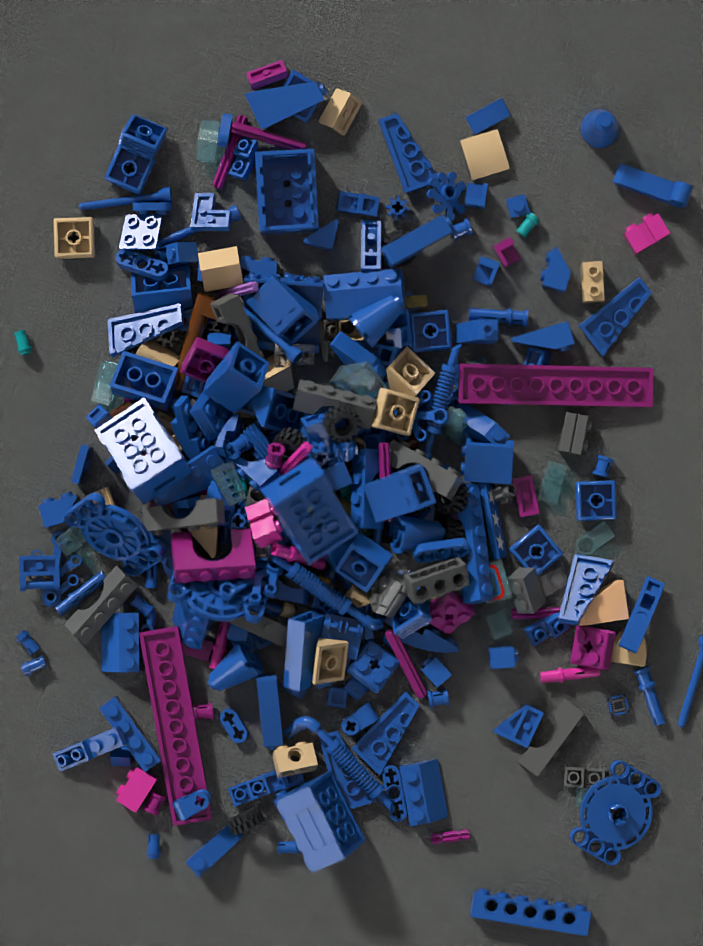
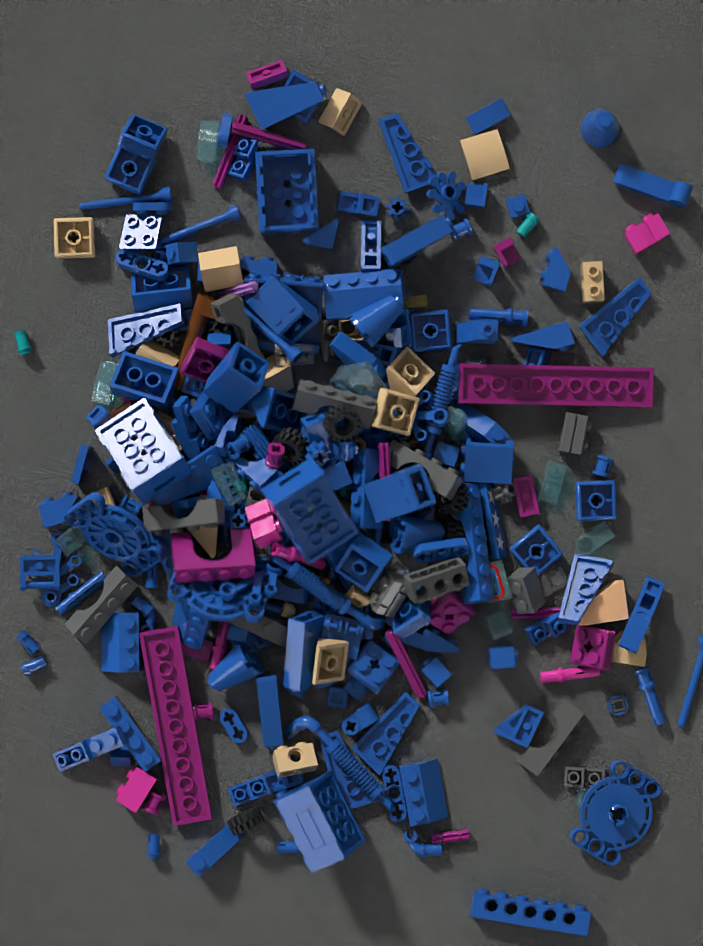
blue piece [172,789,211,821] -> none
plate [190,193,232,231] -> none
dark pink axle [278,442,313,476] -> none
none -> blue bush [119,495,143,517]
none -> blue piece [403,830,442,859]
none -> blue panel [431,442,460,468]

